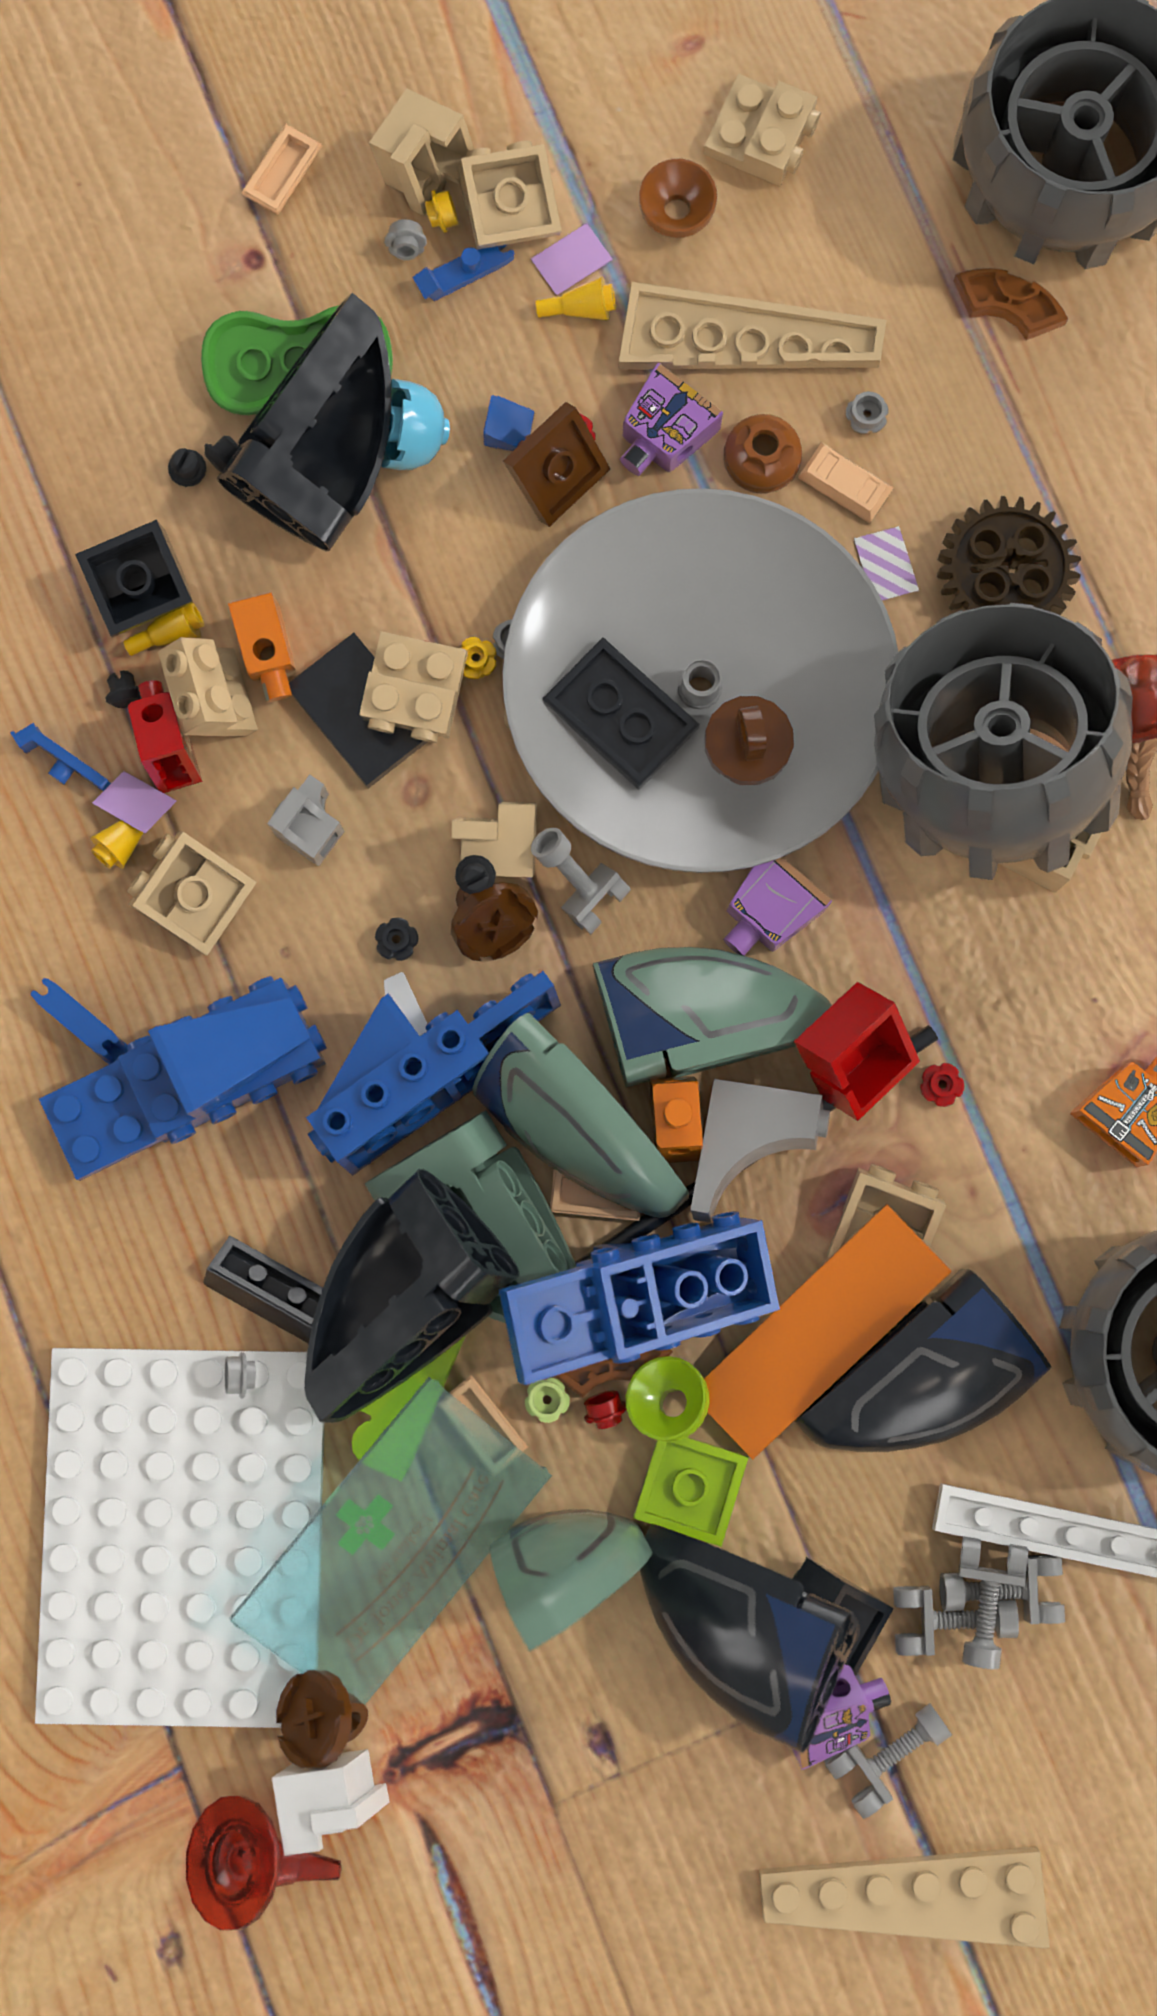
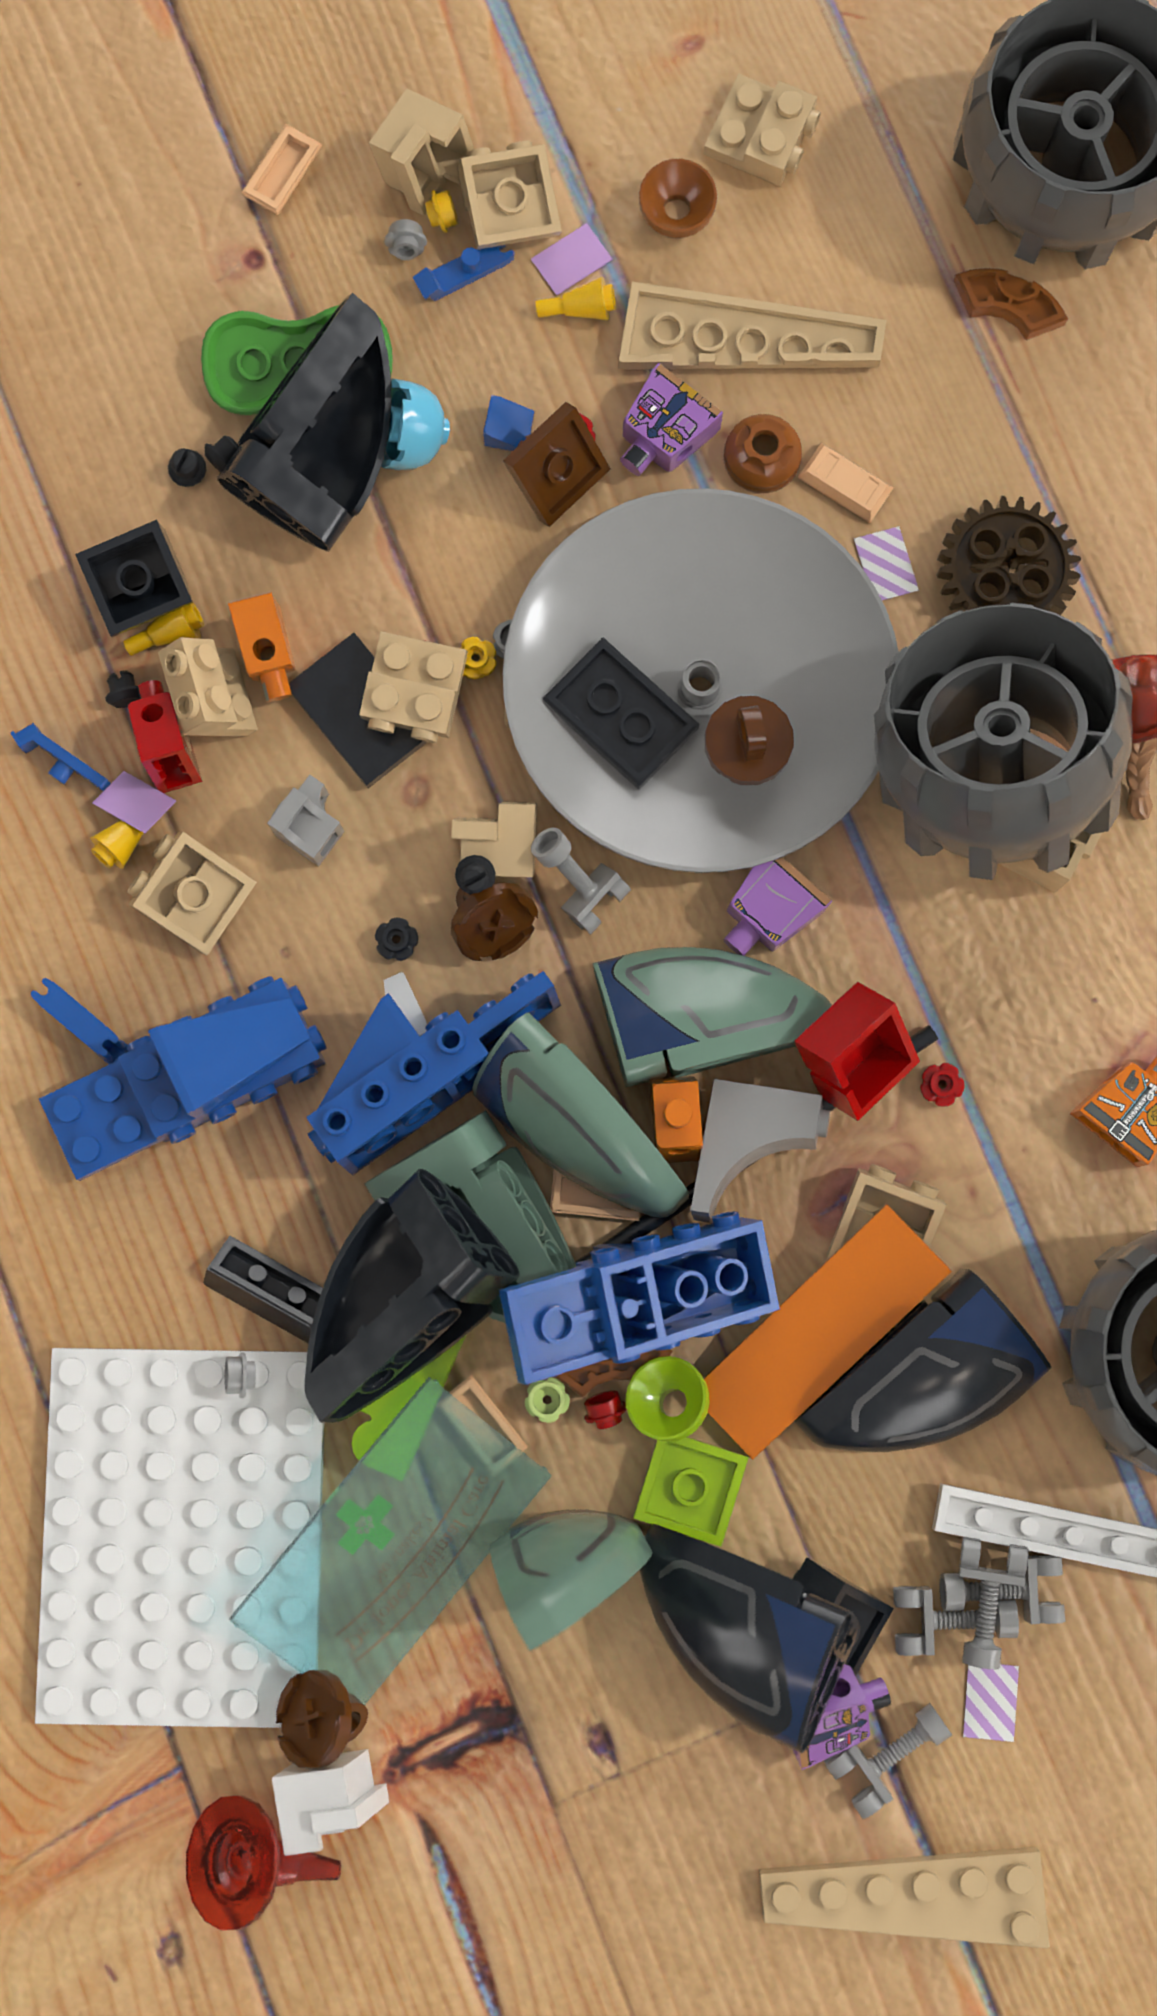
light grey plate [846,391,888,434] -> none
none -> sticker [963,1664,1019,1742]

